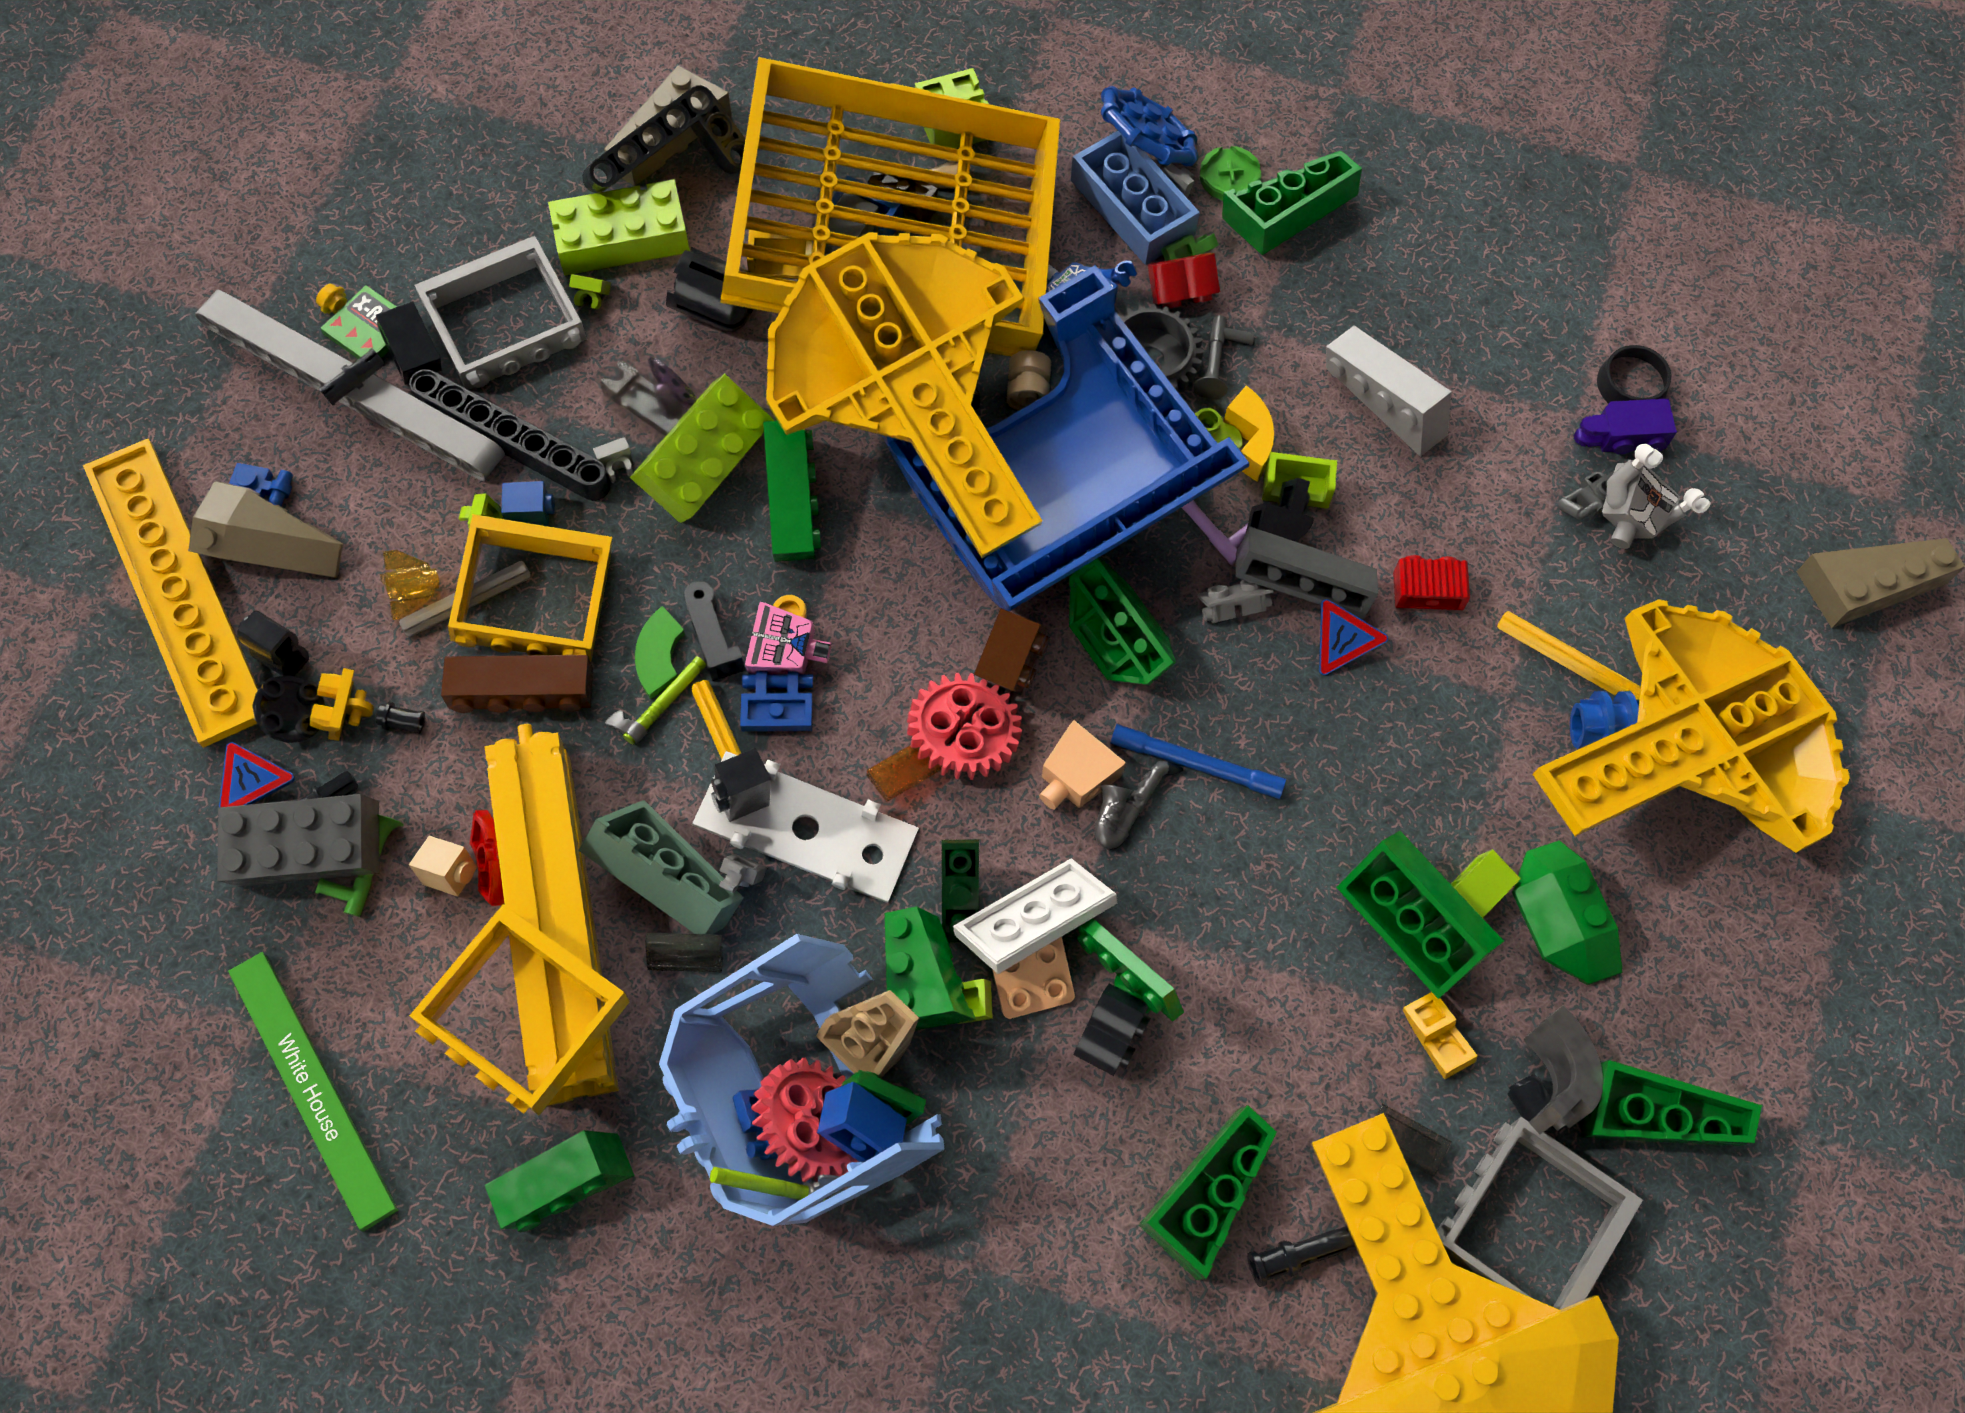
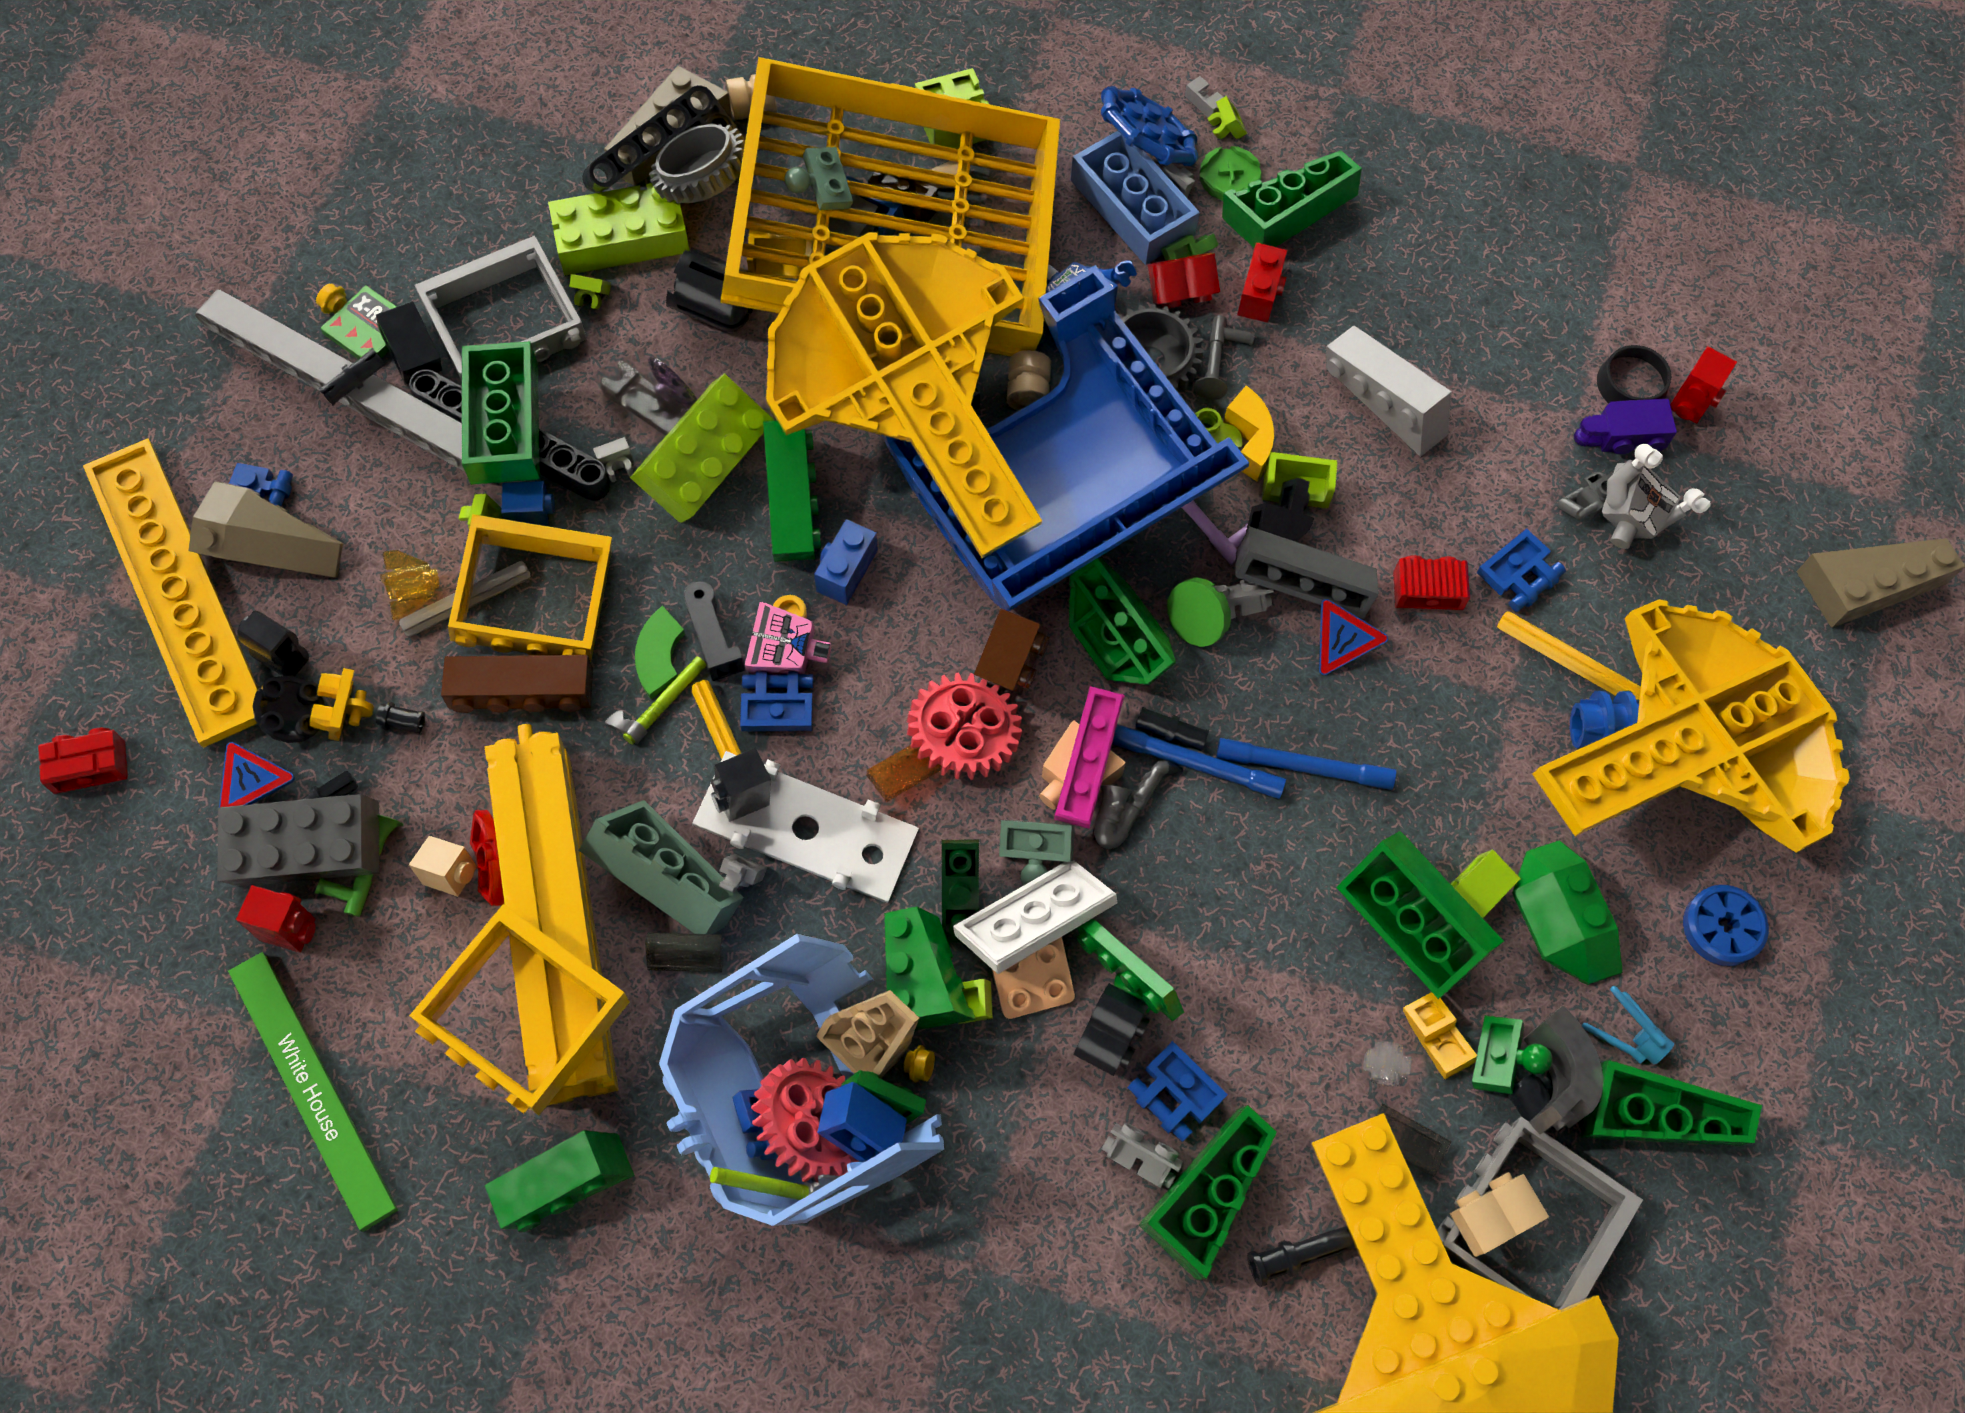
none -> red brick [38,727,128,794]
none -> red brick [236,885,316,953]
none -> green brick [462,341,540,485]
none -> dark grey gear [649,124,745,203]
none -> tan wheel [726,74,777,121]
none -> sand green plate [784,147,853,210]
none -> blue brick [814,519,878,605]
none -> yellow plate [904,1045,935,1083]
none -> sand green plate [999,819,1075,886]
none -> dark pink tile [1054,686,1124,829]
none -> light grey hinge [1101,1123,1183,1188]
none -> blue plate [1127,1041,1228,1142]
none -> black pin [1135,706,1209,751]
none -> bright green tile [1167,577,1231,647]
none -> light grey piece [1185,76,1223,117]
none -> lime tile [1207,95,1247,139]
none -> blue piece [1216,738,1396,790]
none -> red brick [1237,242,1287,323]
none -> clear gear [1363,1041,1412,1087]
none -> tan brick [1450,1172,1549,1257]
none -> green plate [1472,1015,1553,1094]
none -> blue plate [1477,528,1566,612]
none -> dark azure plant [1582,986,1674,1065]
none -> red brick [1670,346,1737,424]
none -> blue wheel [1683,885,1769,966]

